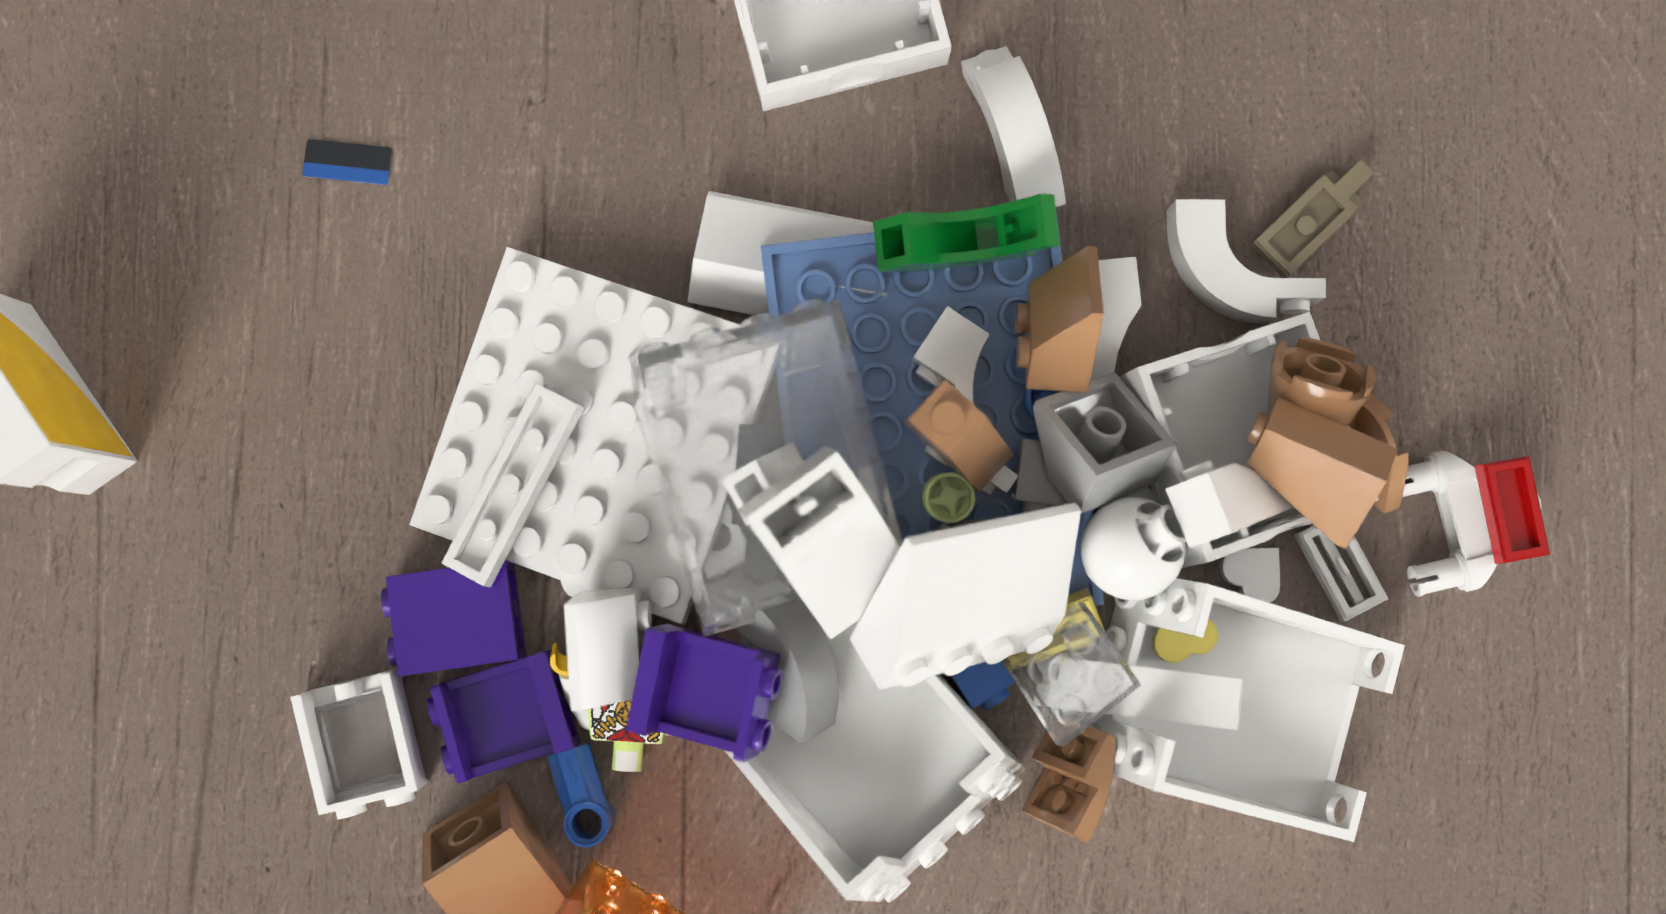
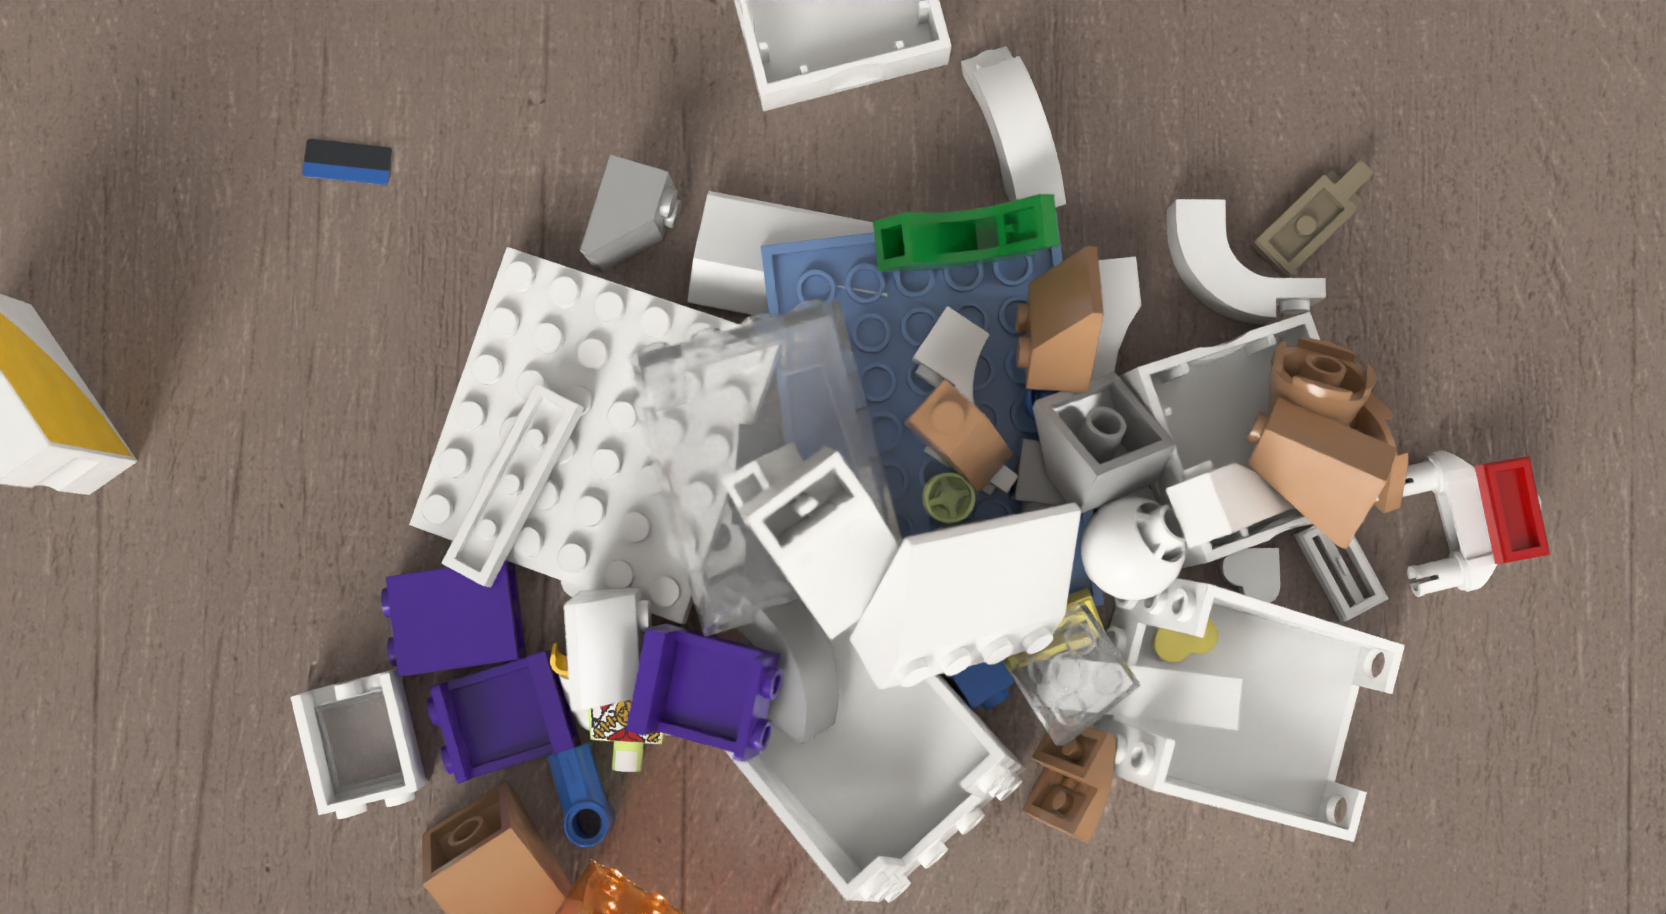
none -> light grey slope [580,154,682,272]

